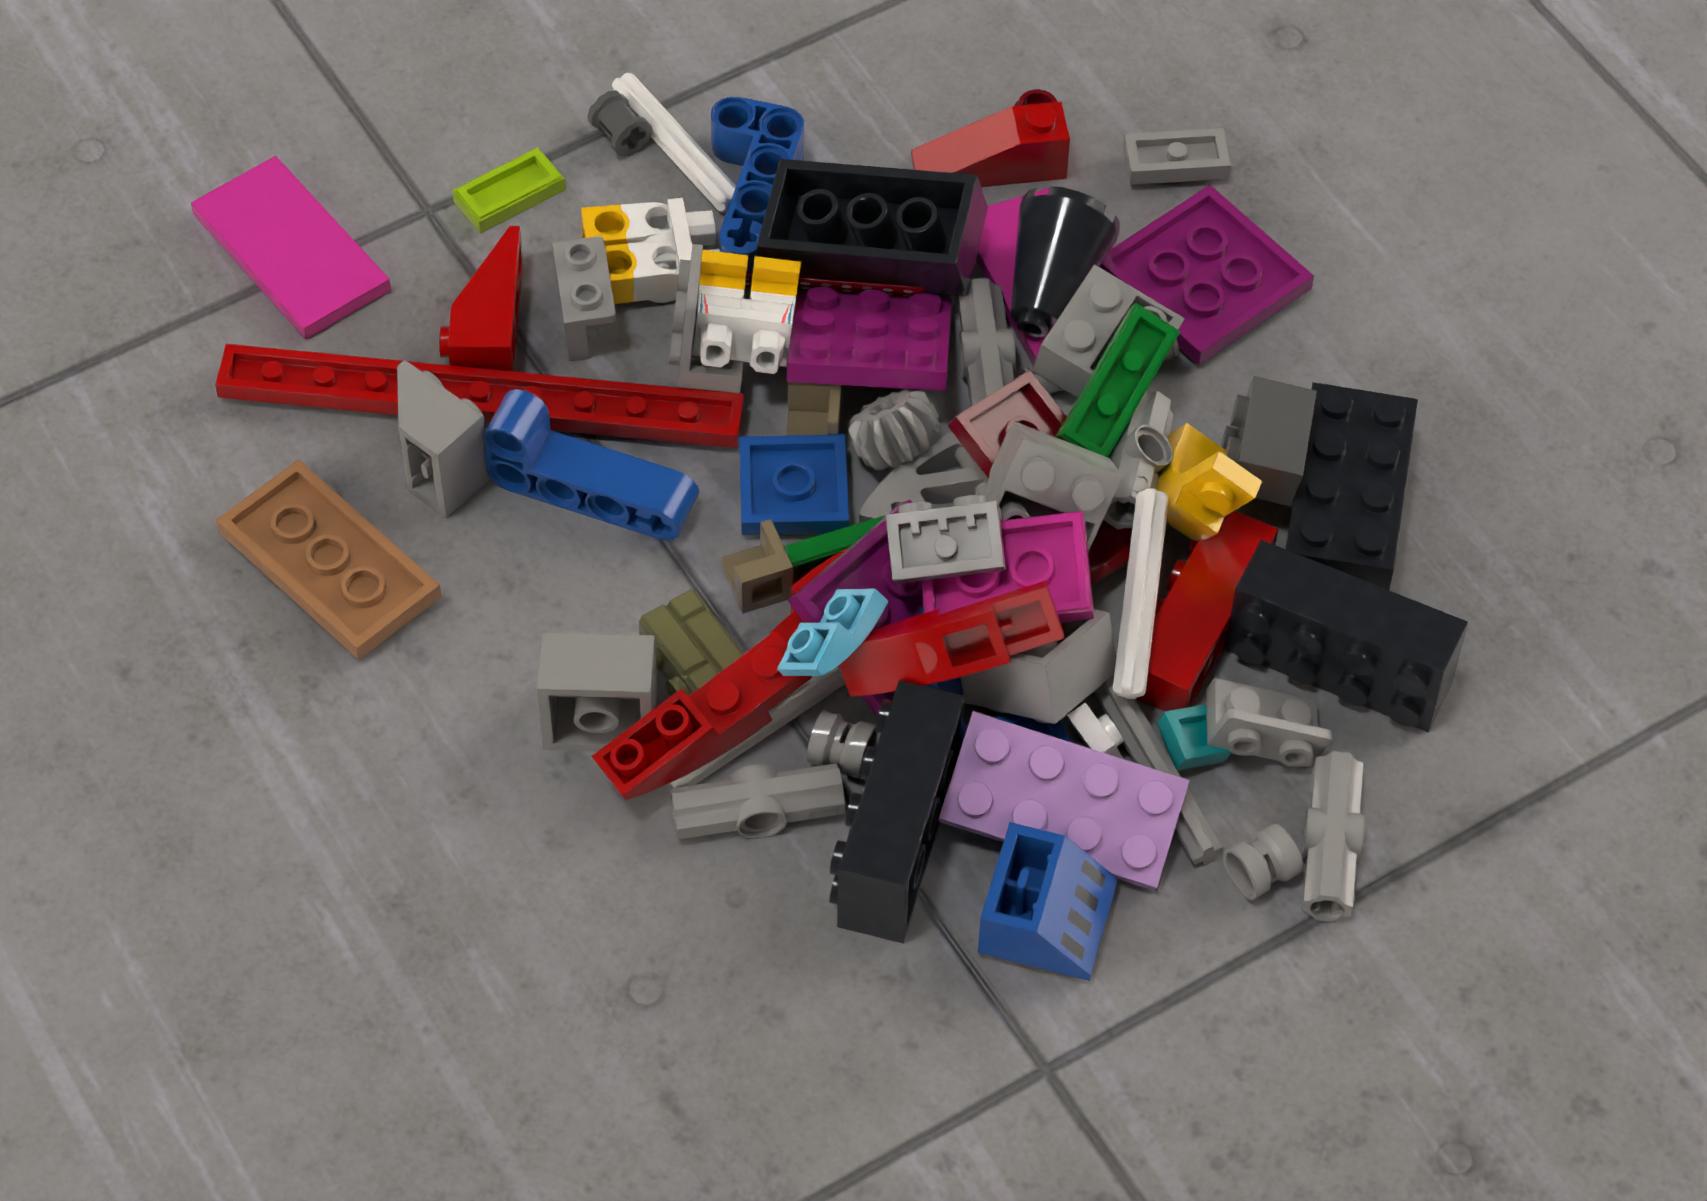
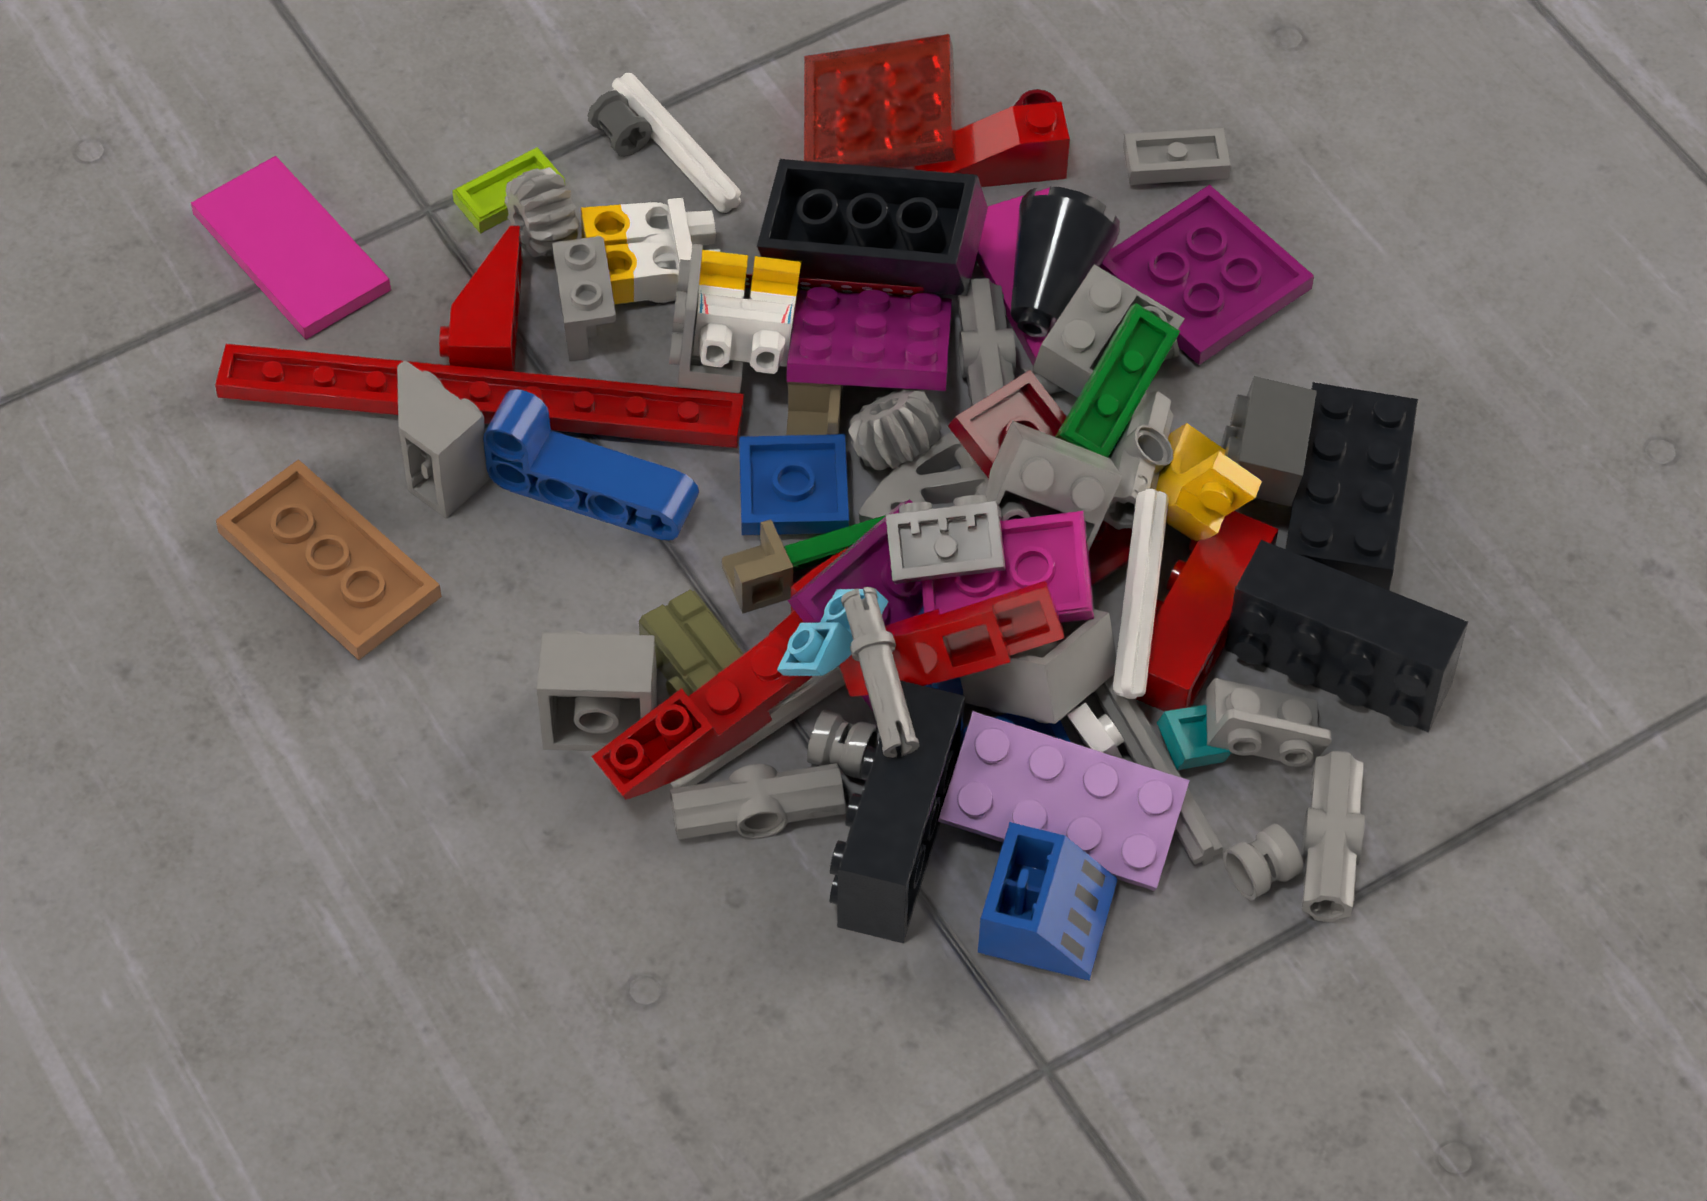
blue beam [711,97,804,274] -> none
none -> light grey gear [504,167,579,257]
none -> clear red plate [804,34,956,168]
none -> light grey pin [841,587,919,758]

